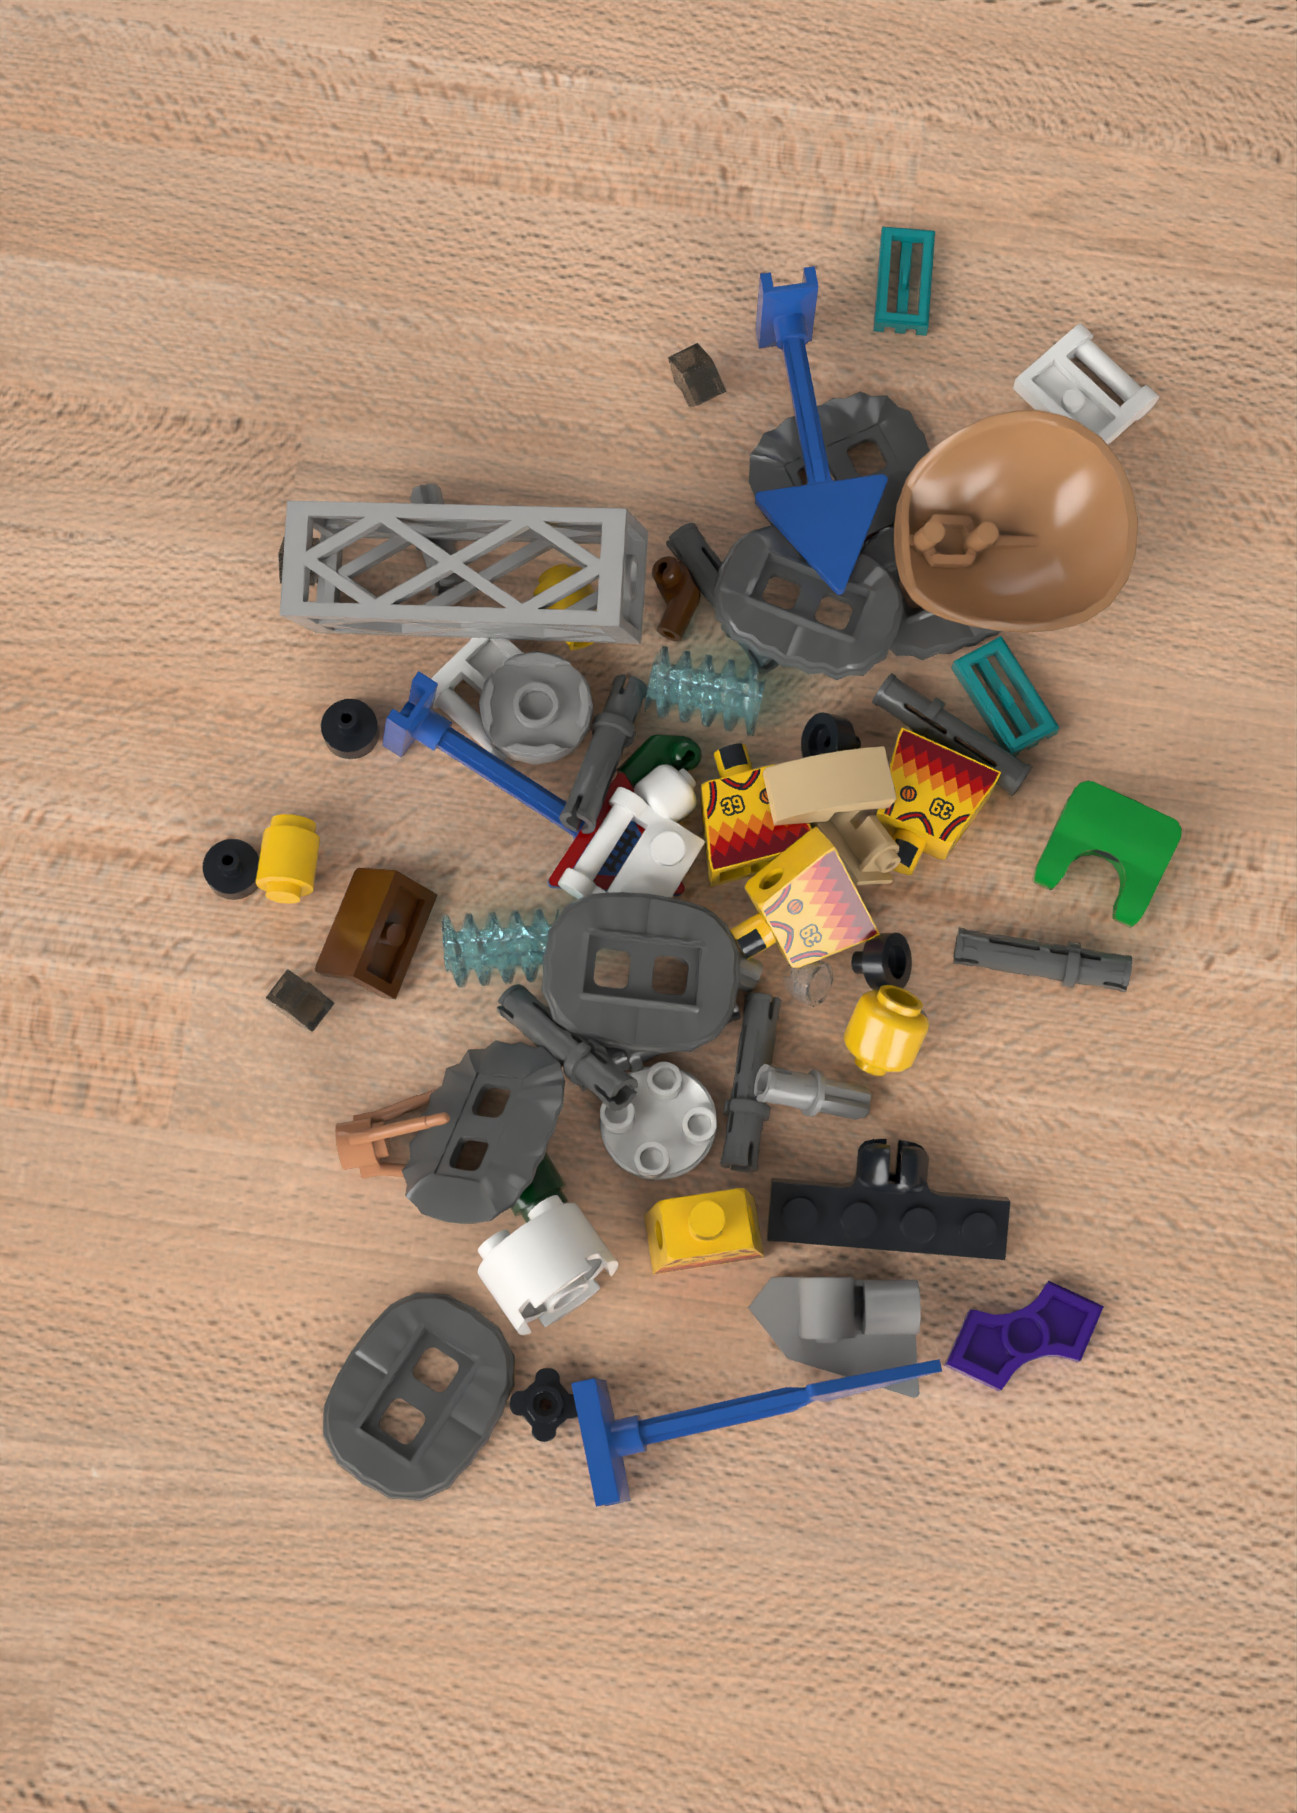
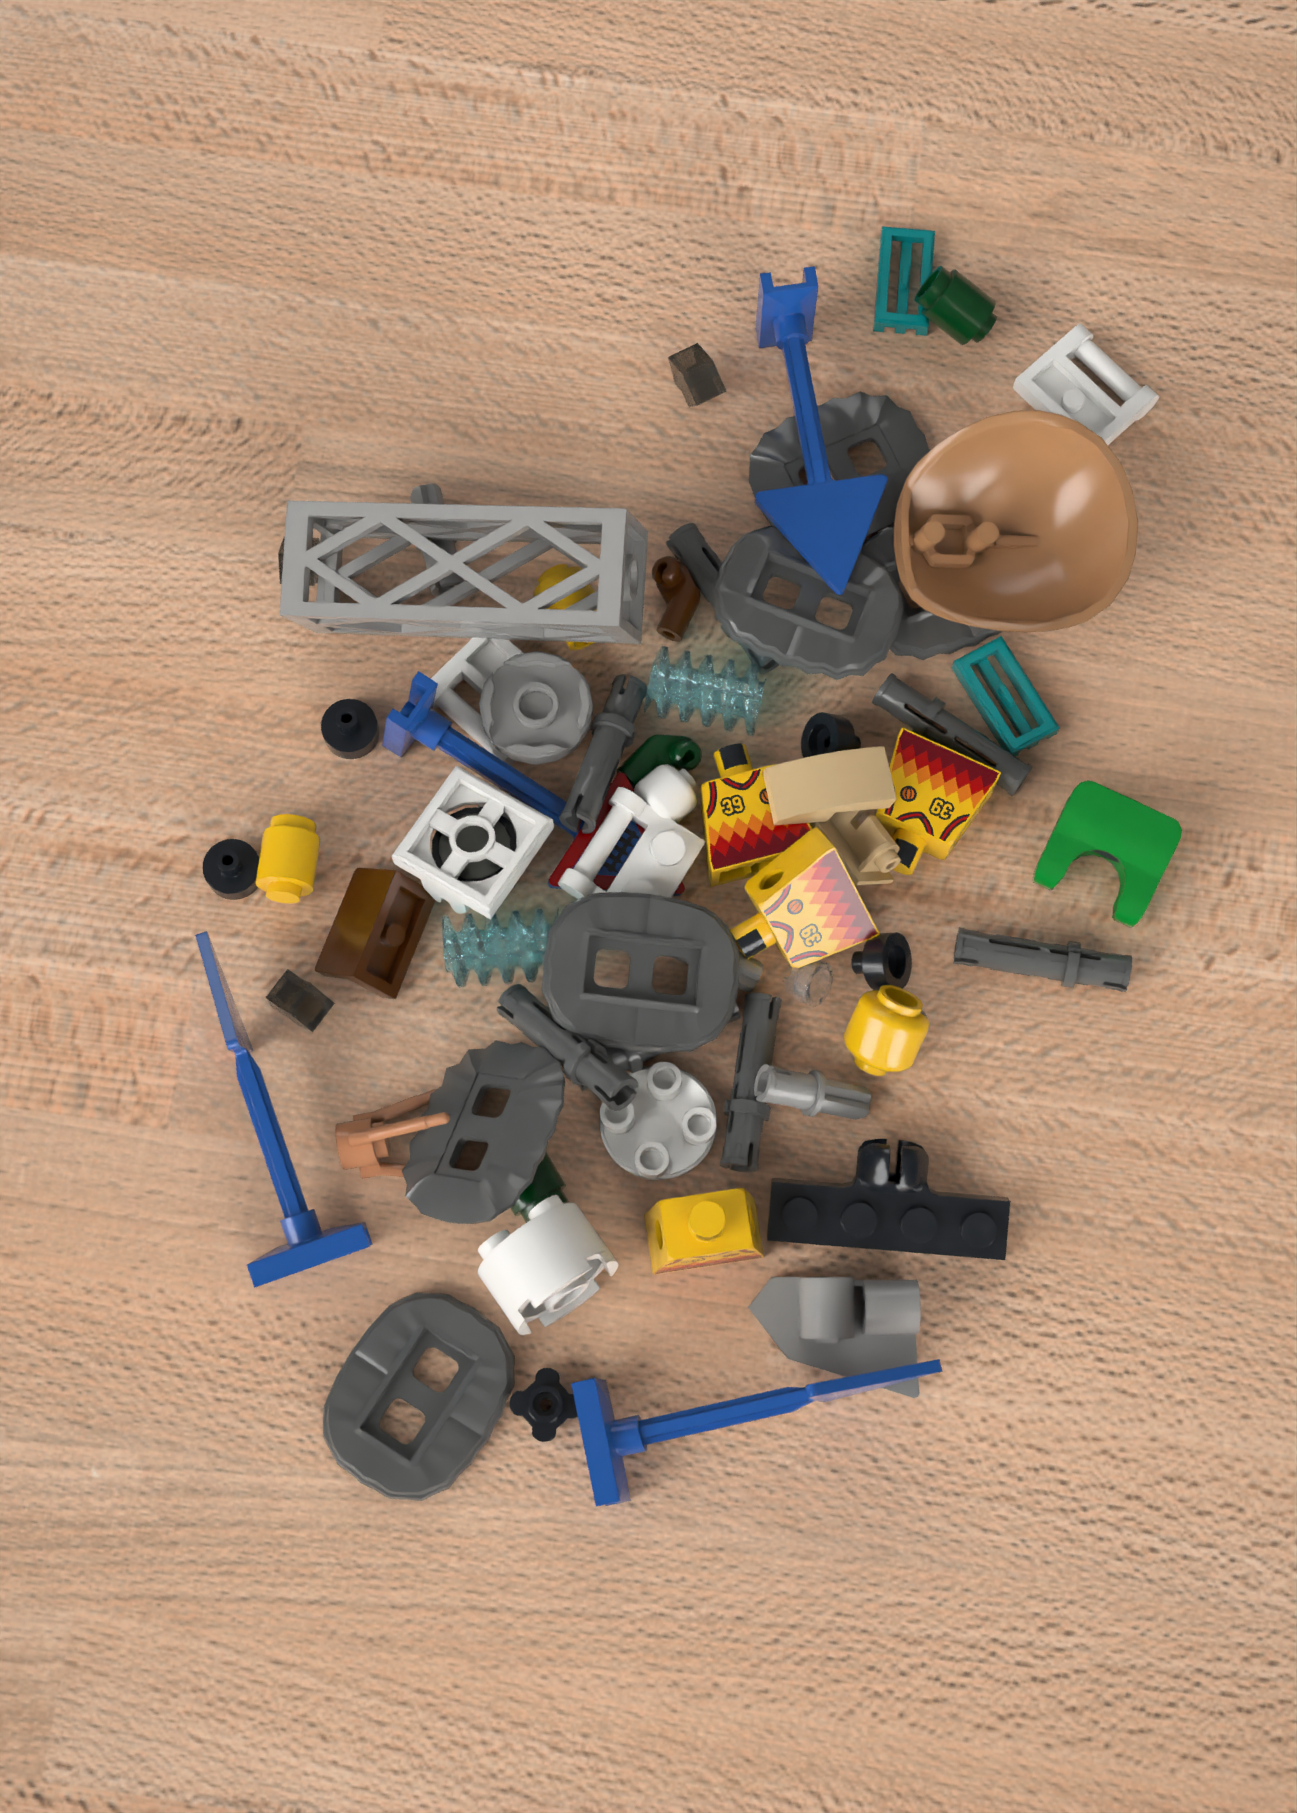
dark purple tile [944,1281,1104,1392] -> none
none -> blue piece [195,931,373,1288]
none -> white piece [392,766,554,919]
none -> dark green brick [914,266,997,345]

